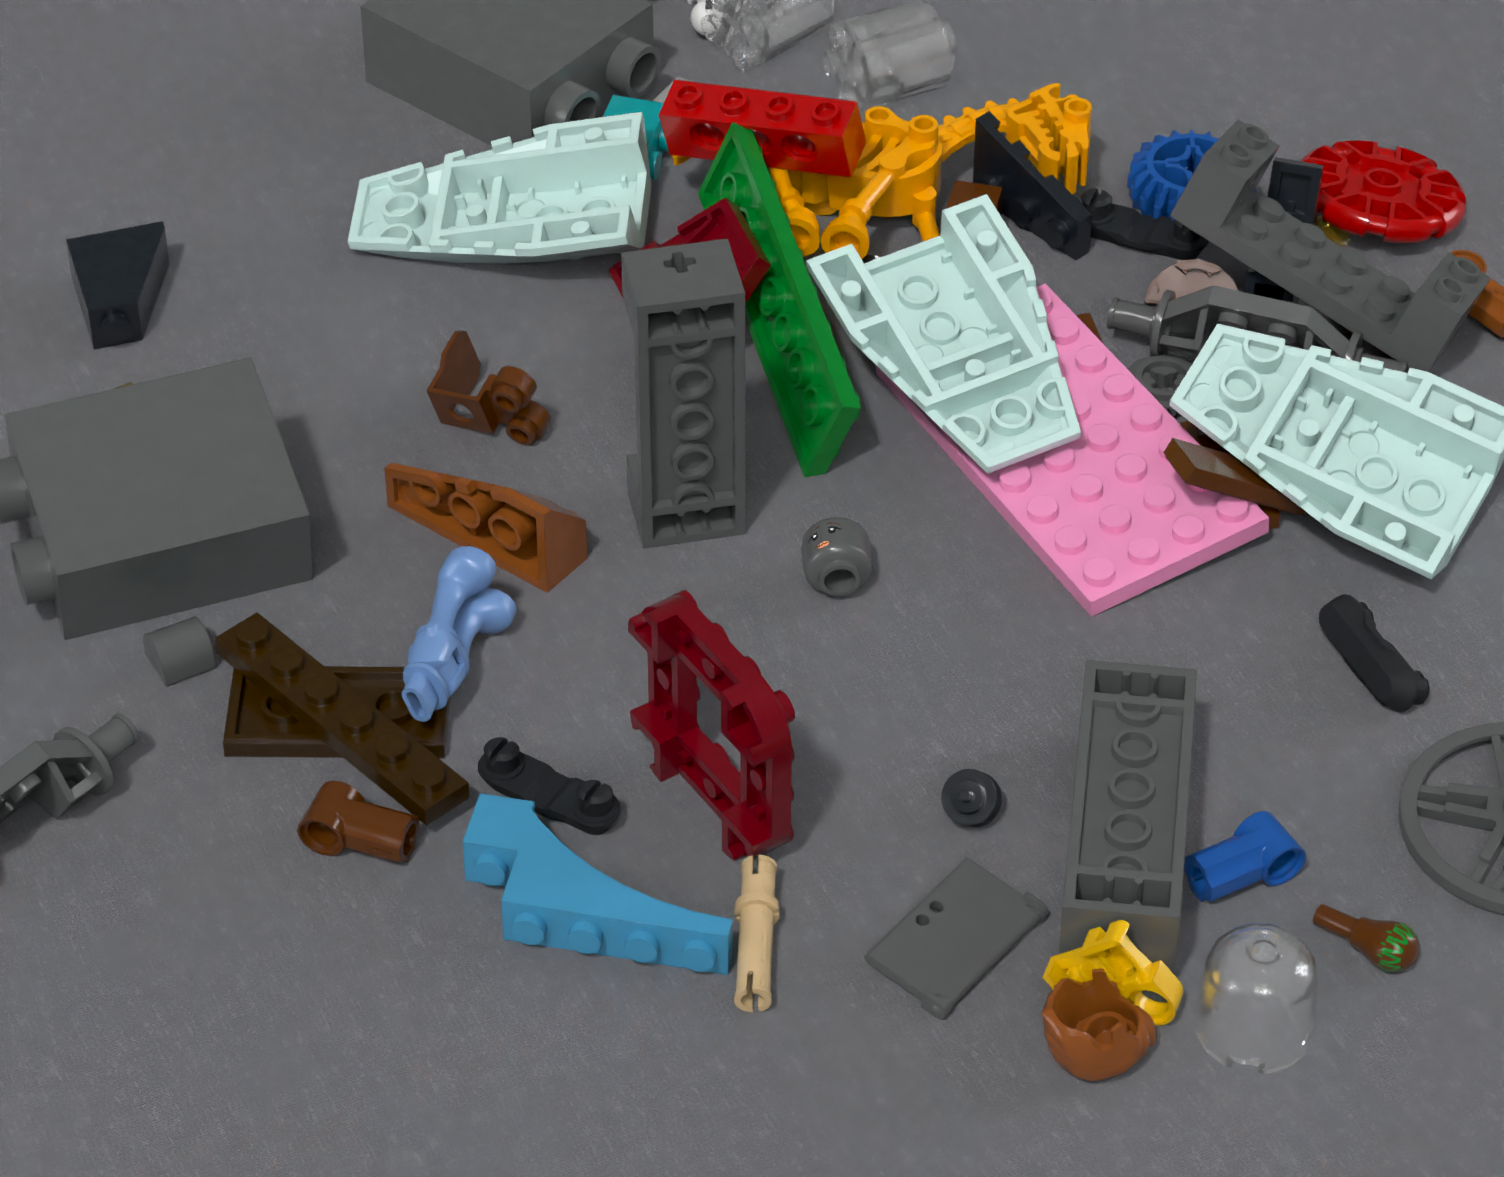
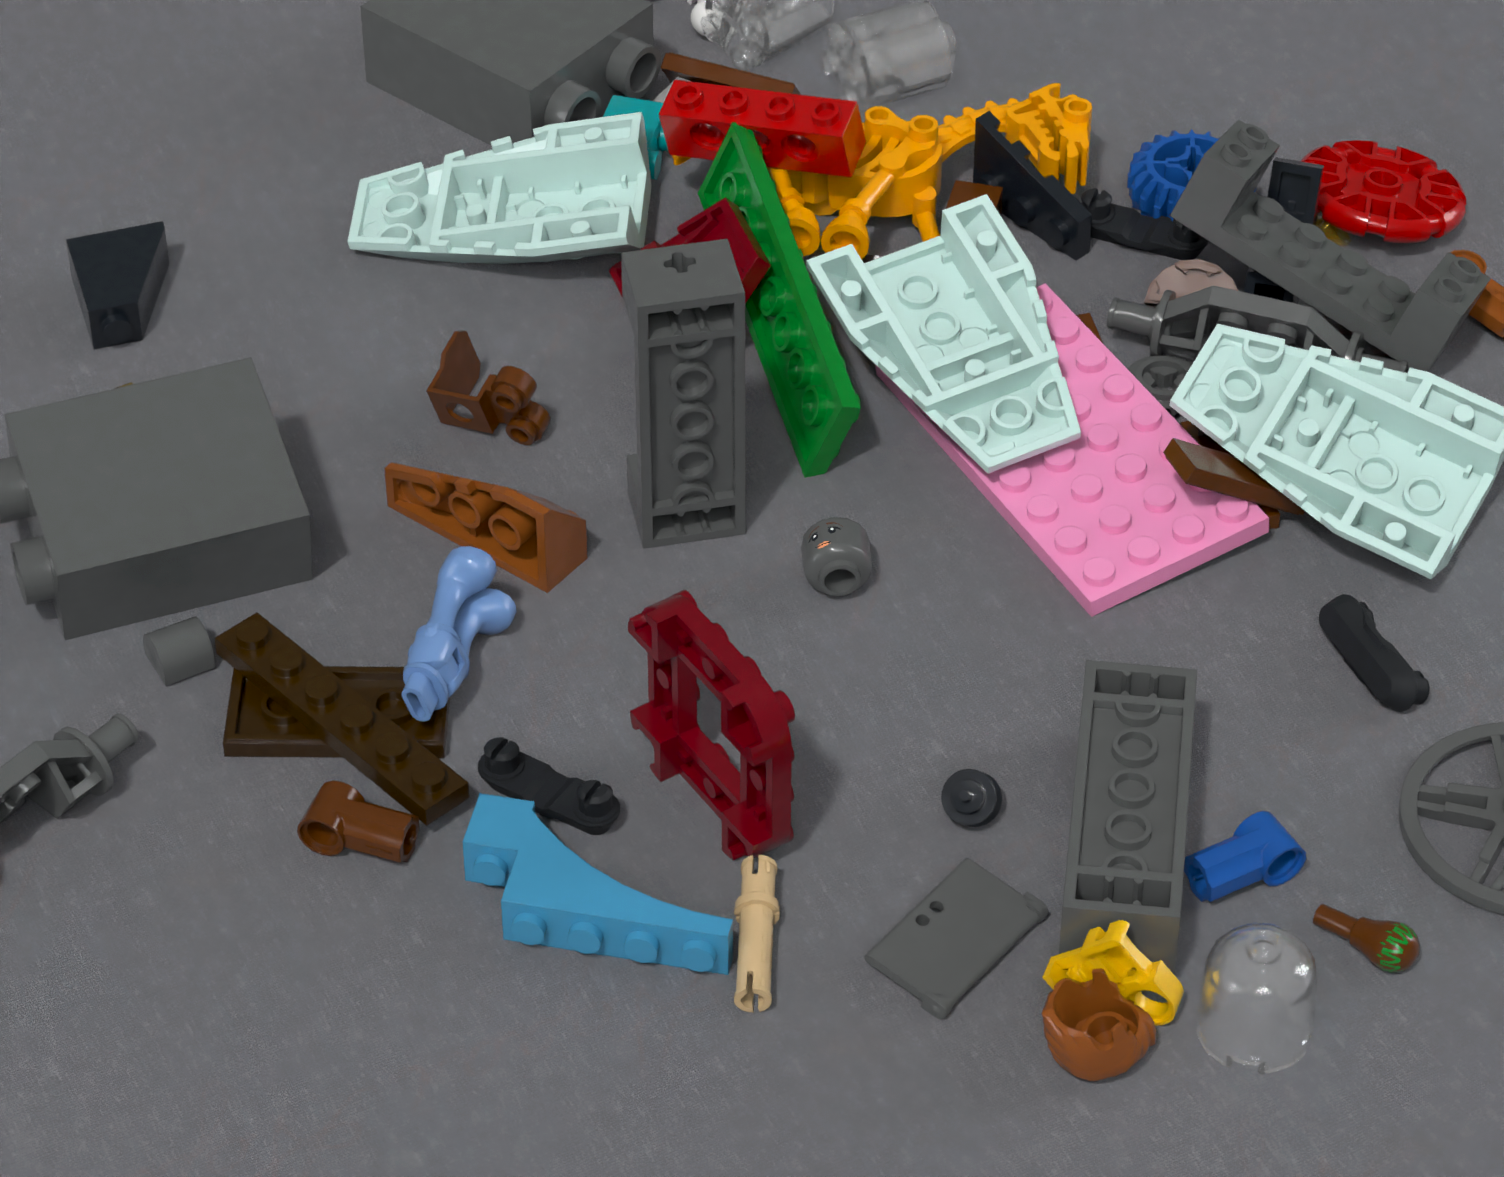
none -> reddish brown tile [661,52,801,95]

